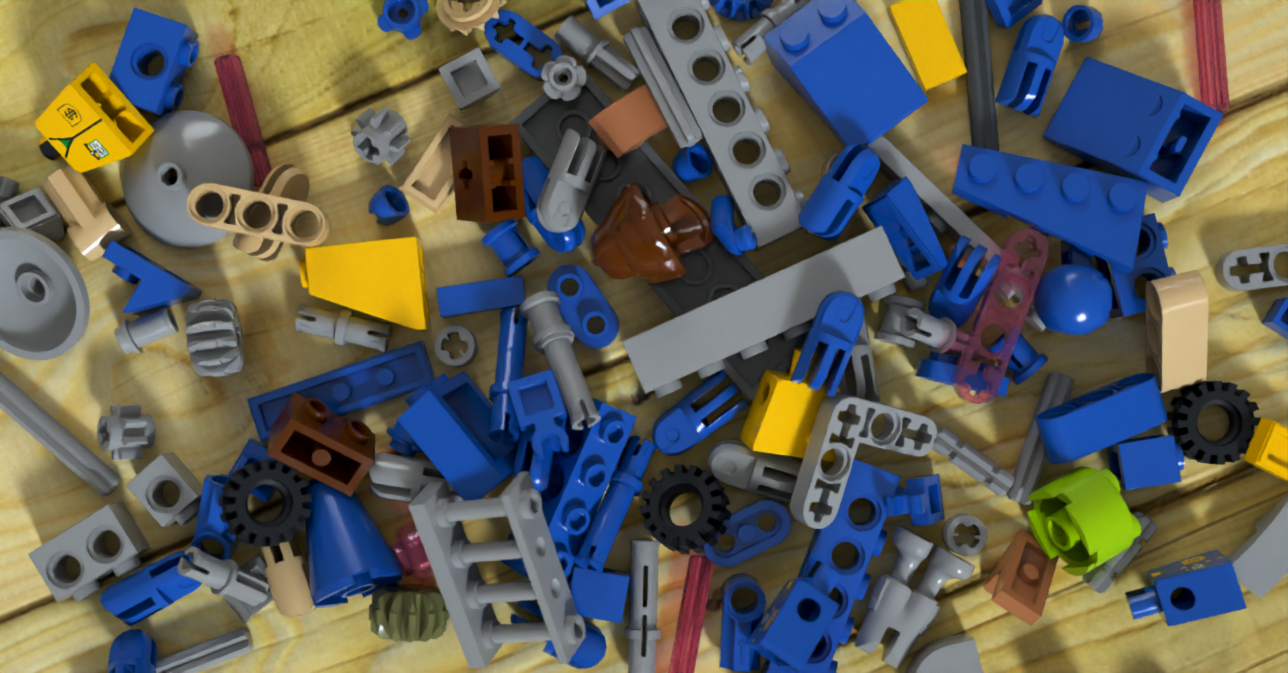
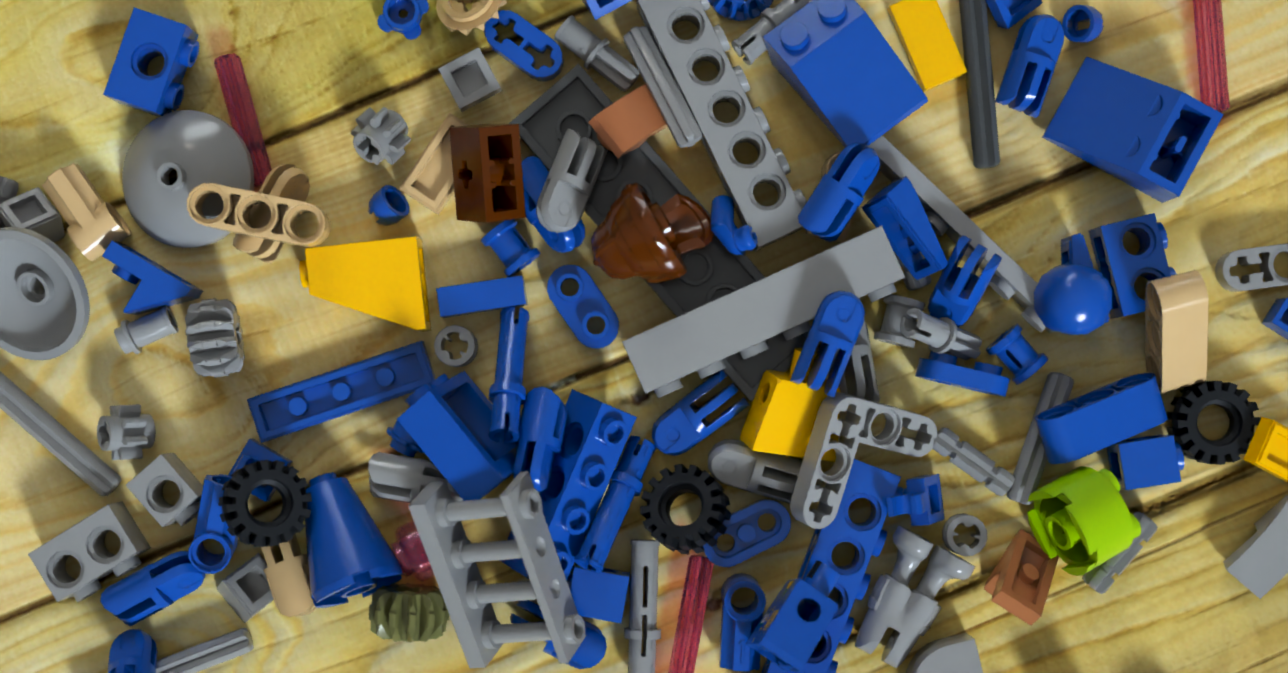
yellow torso [35,61,155,173] -> none
light grey axle [178,546,269,606] -> none
reddish brown brick [267,392,375,496] -> none
light grey pin [295,303,393,352] -> none
blue plate [506,369,569,460] -> none
light grey pin [520,291,601,430] -> none
light grey plate [541,55,587,101] -> none
blue hinge [672,143,713,183] -> none
blue wing [952,144,1148,275] -> none
clear pink beam [953,228,1049,404] -> none
blue torso [1125,549,1247,626] -> none

